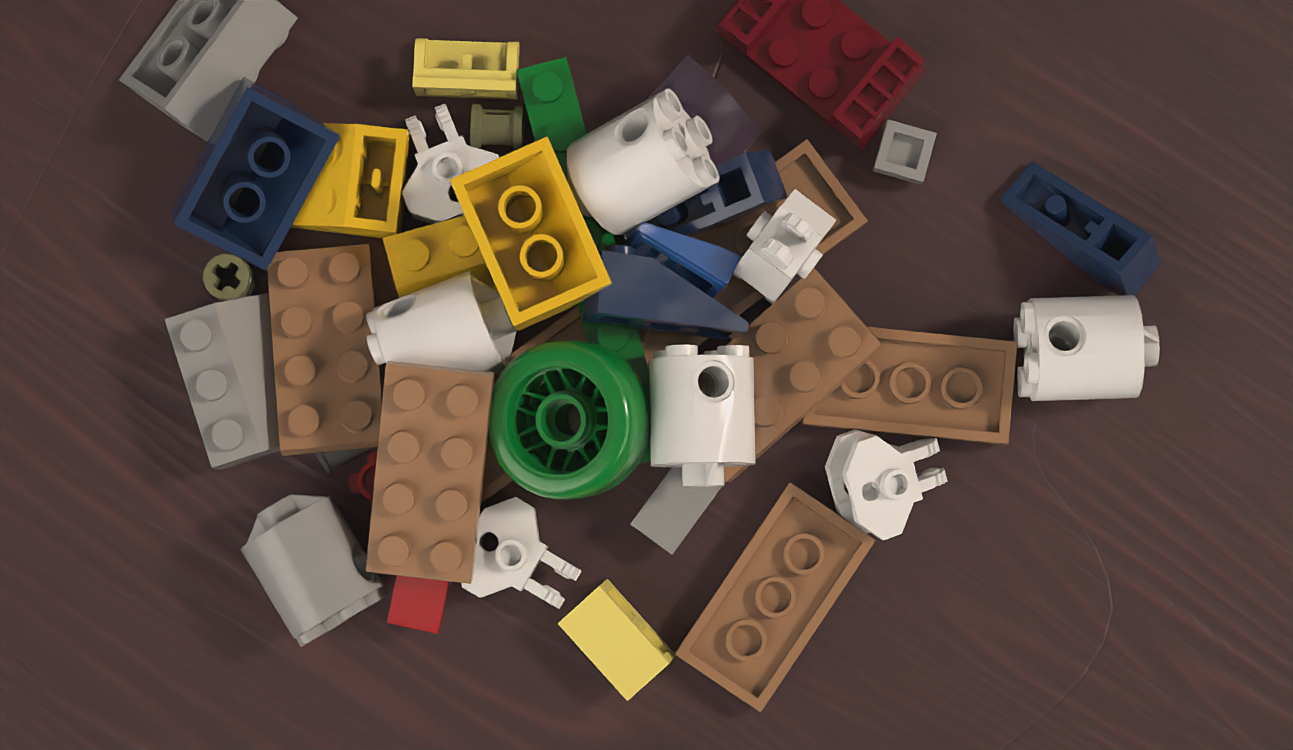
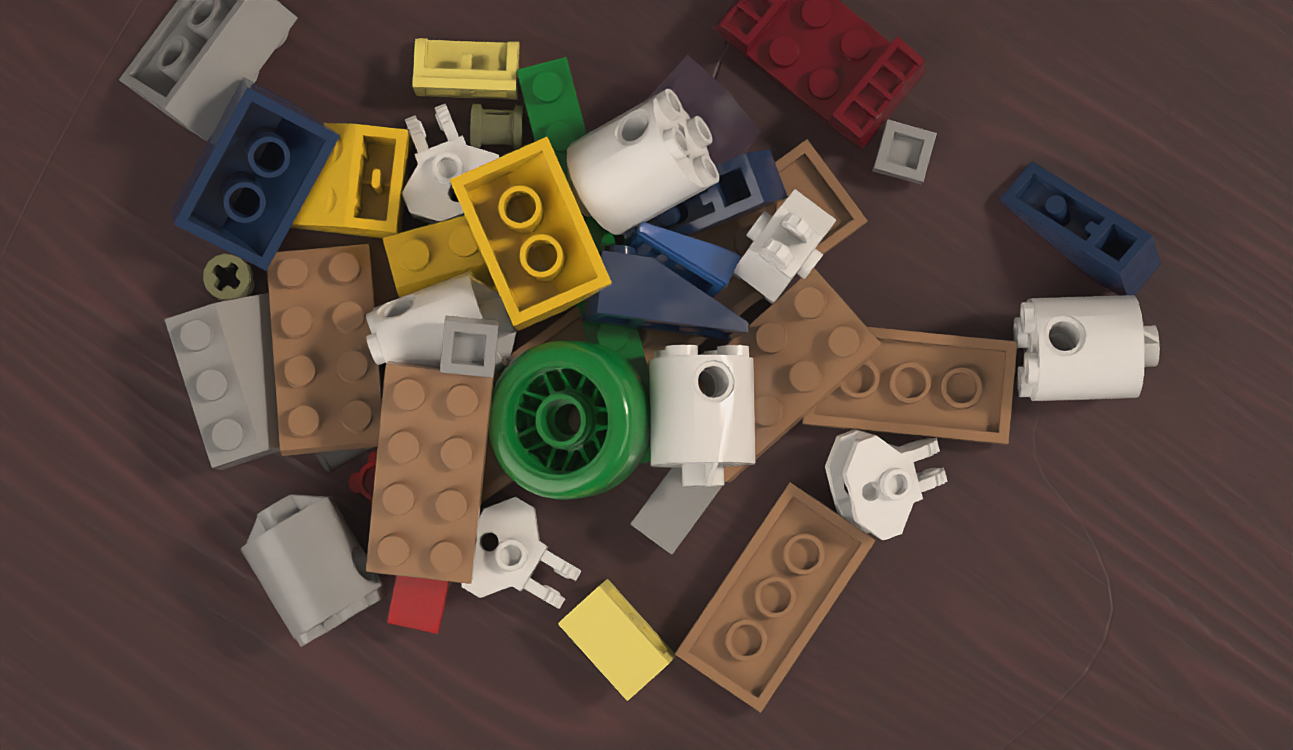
none -> light grey plate [440,315,499,378]

